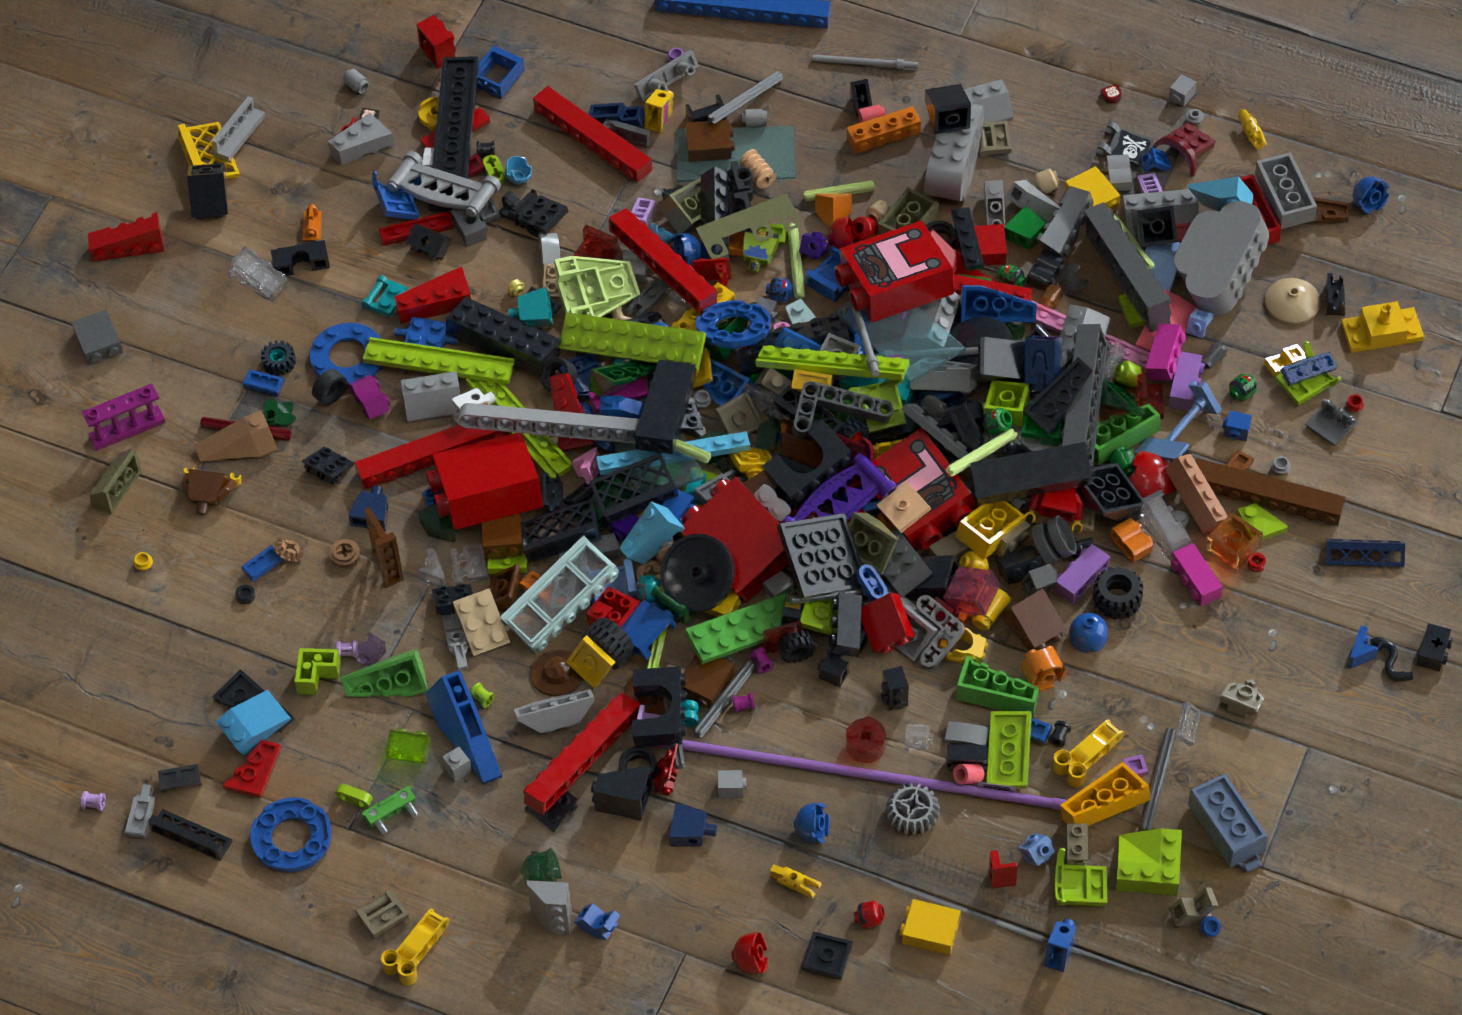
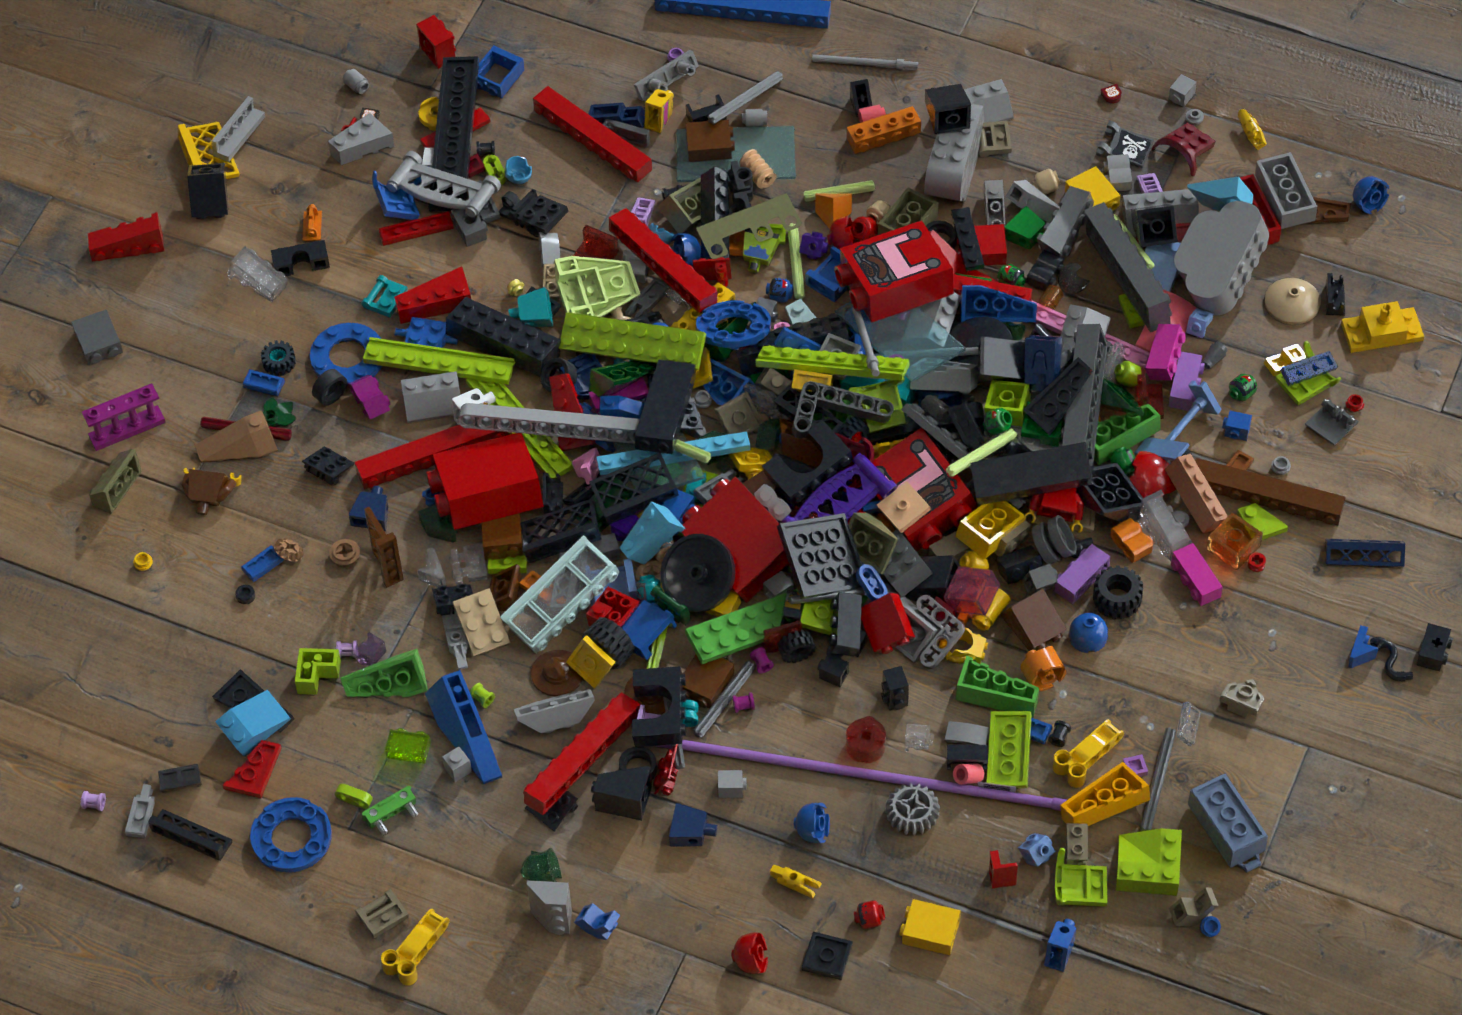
black brick [406,223,452,260] -> none
blue bracket [1140,148,1171,172] -> none

